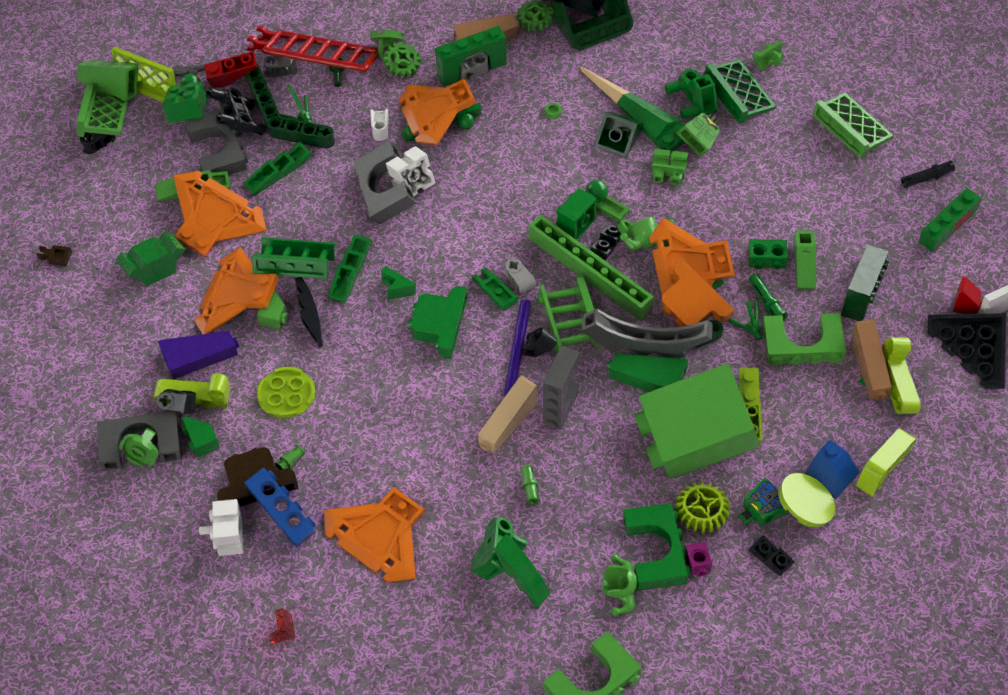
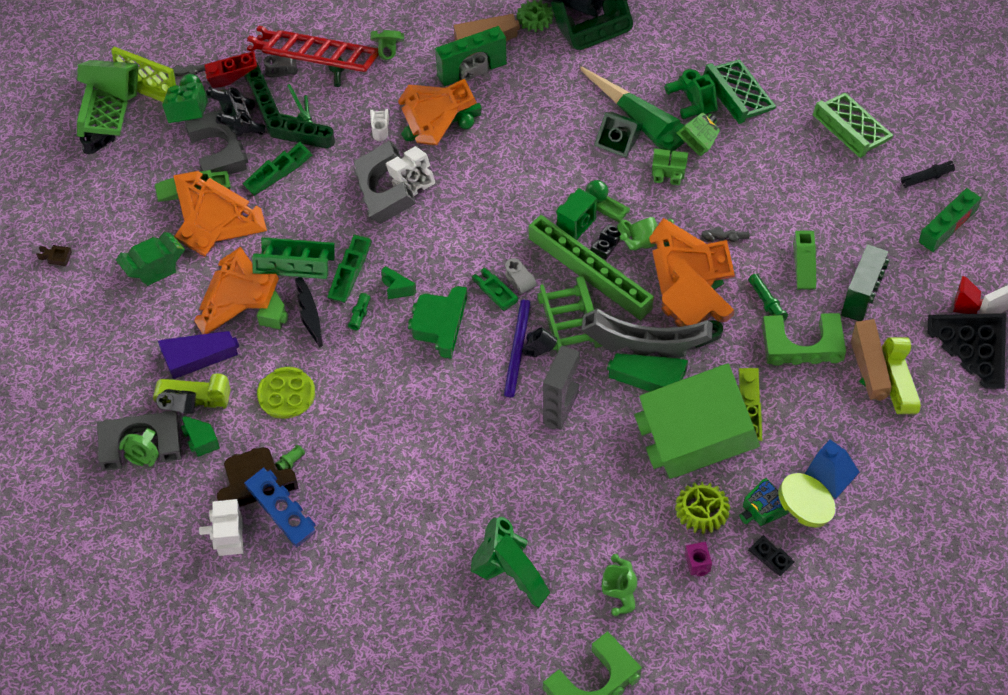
clear red tile [269,608,296,643] -> none
orange plate [324,487,425,583] -> none
bright green gear [383,42,421,79] -> none
tan slope [478,375,537,453] -> none
bright green pin [520,465,540,505] -> none
bright green tile [544,103,562,119] -> none
green arch [623,503,690,591] -> none
green plant [728,297,763,341] -> none
green brick [748,239,788,270] -> none
bright green hips [752,41,784,71] -> none
lime beam [856,428,917,497] -> none
none -> green pin [348,293,371,331]
none -> dark grey animal [702,227,750,242]

